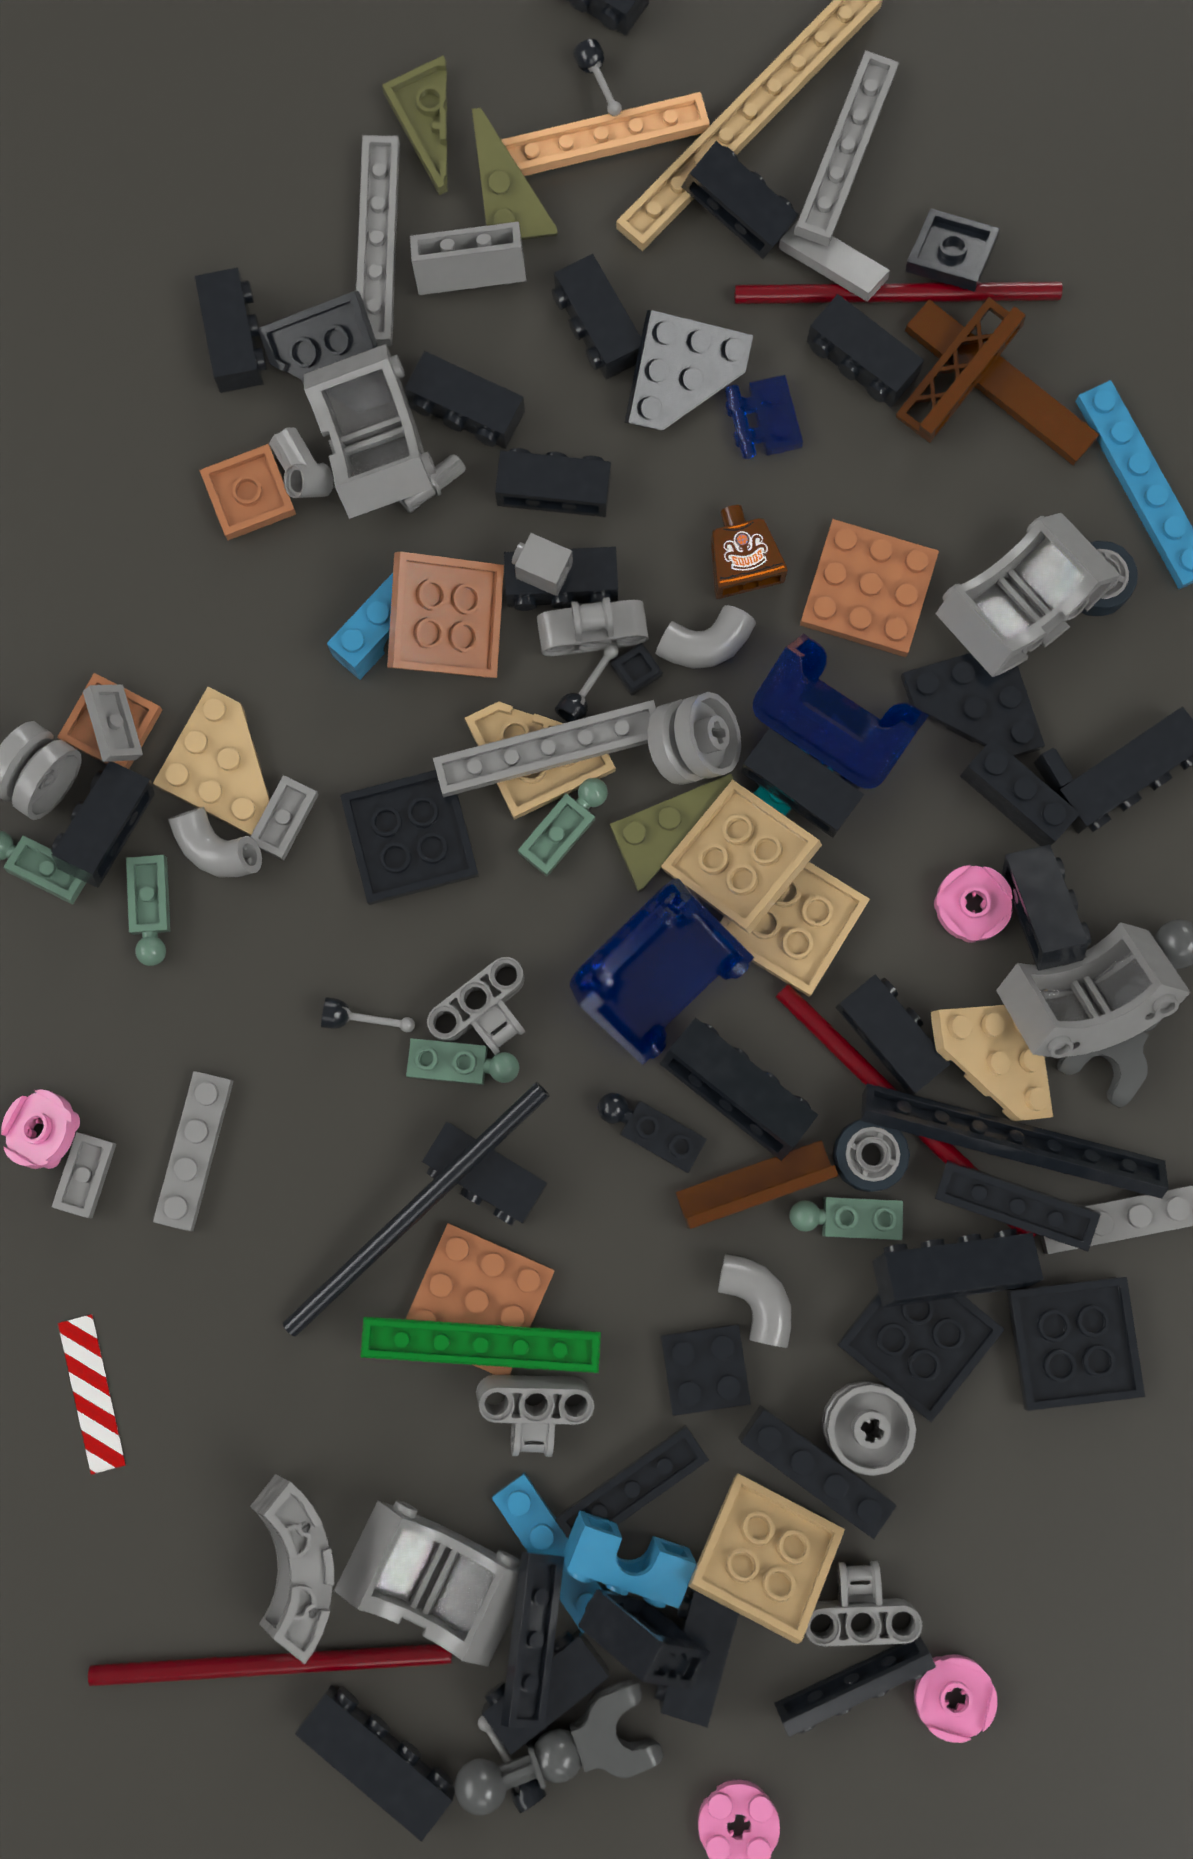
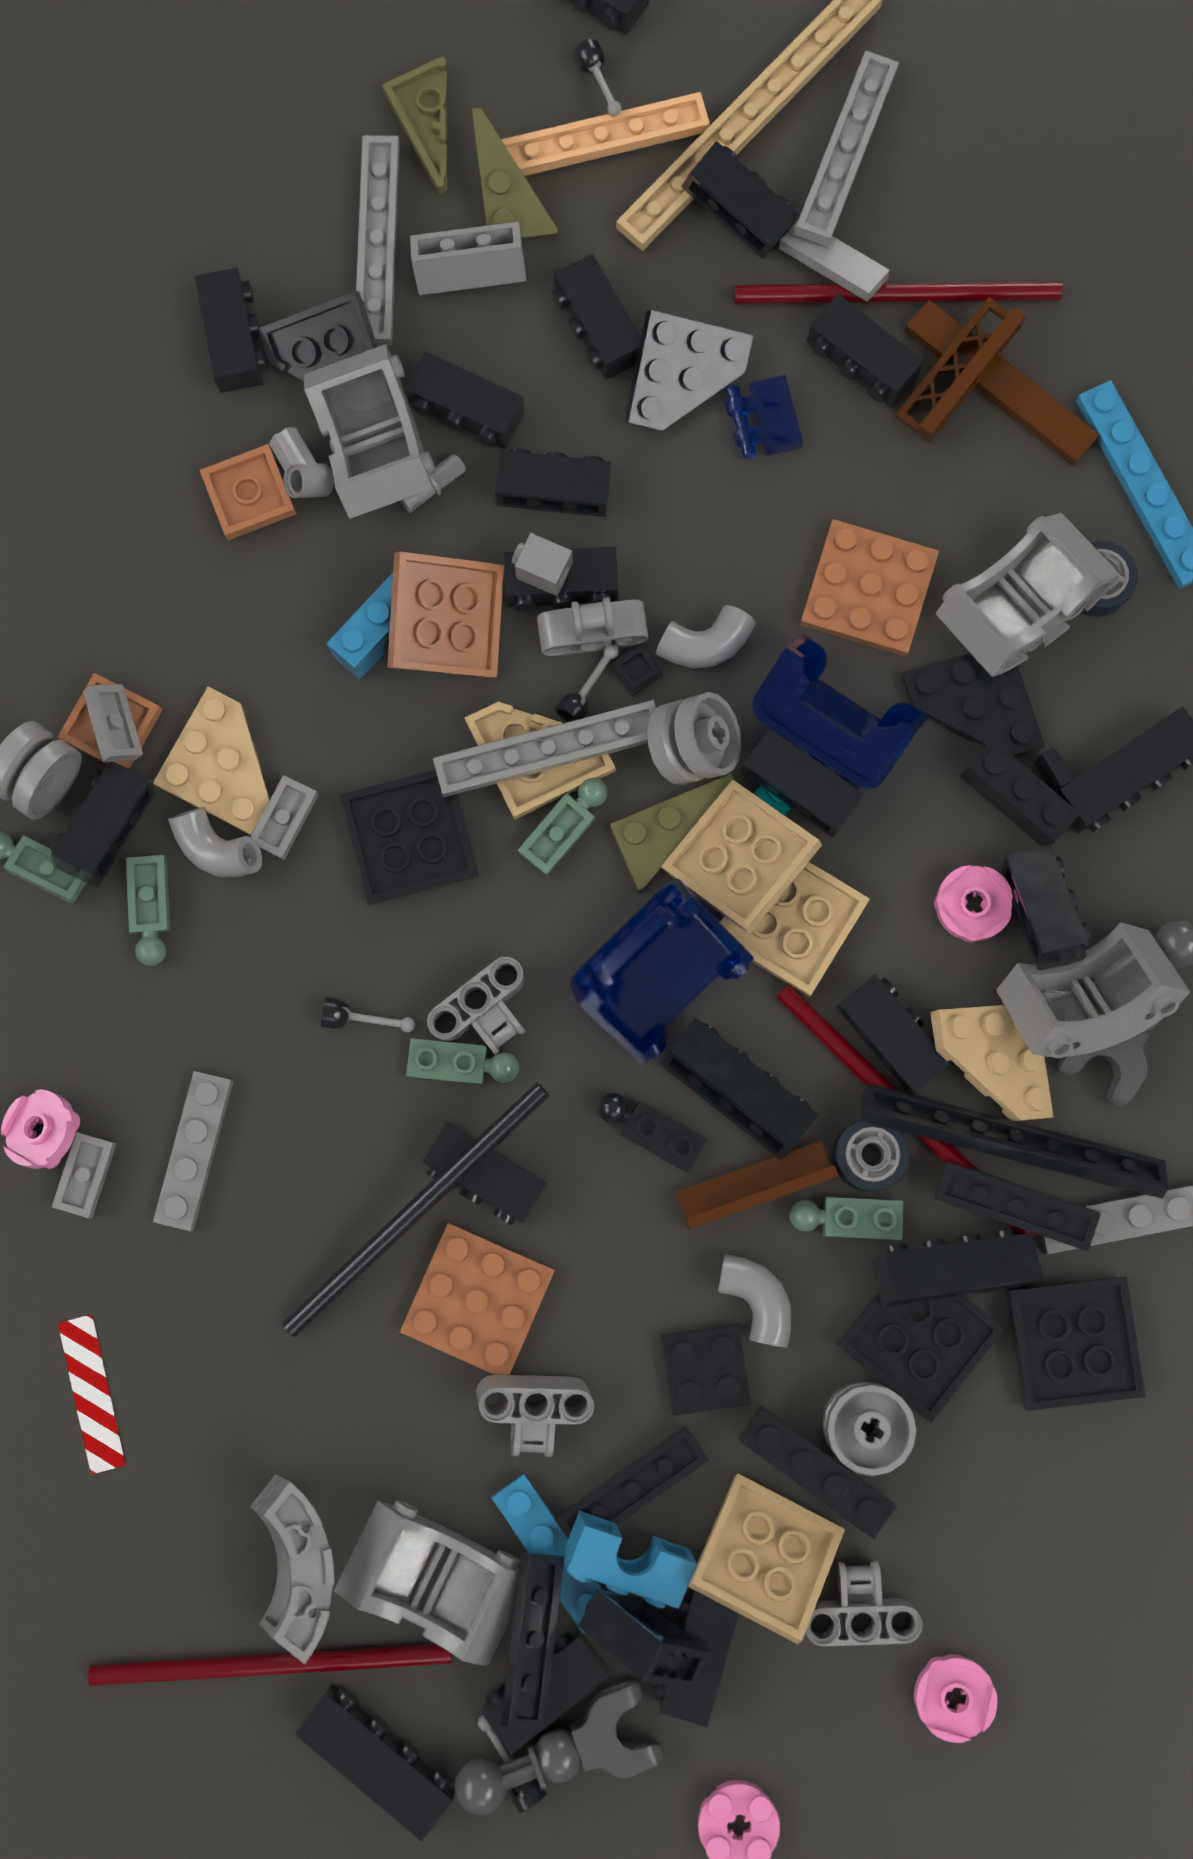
green tile [360,1316,601,1373] -> none
reddish brown torso [711,505,788,599] -> none
black plate [774,1635,936,1737] -> none
black plate [905,209,1000,292] -> none

